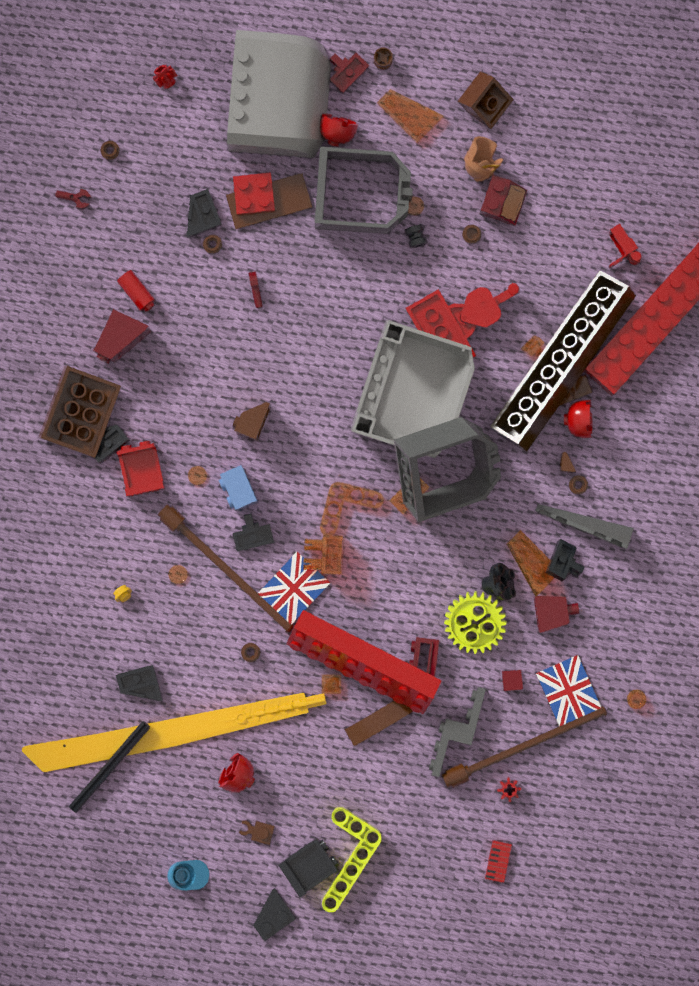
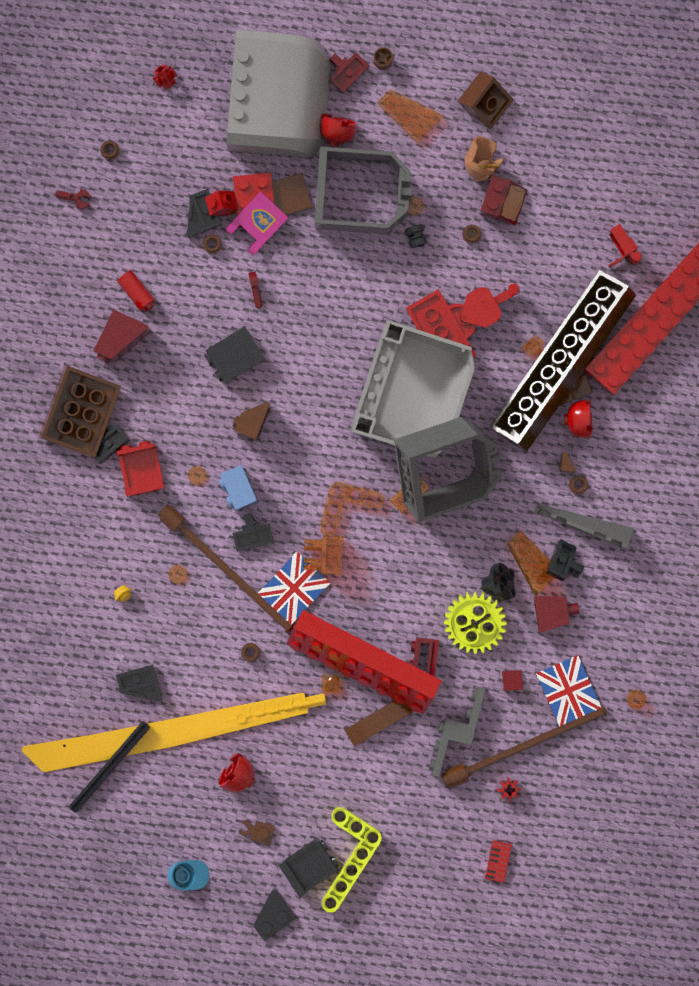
none -> red brick [205,190,239,216]
none -> black panel [205,326,265,384]
none -> dark pink flag [226,191,289,255]

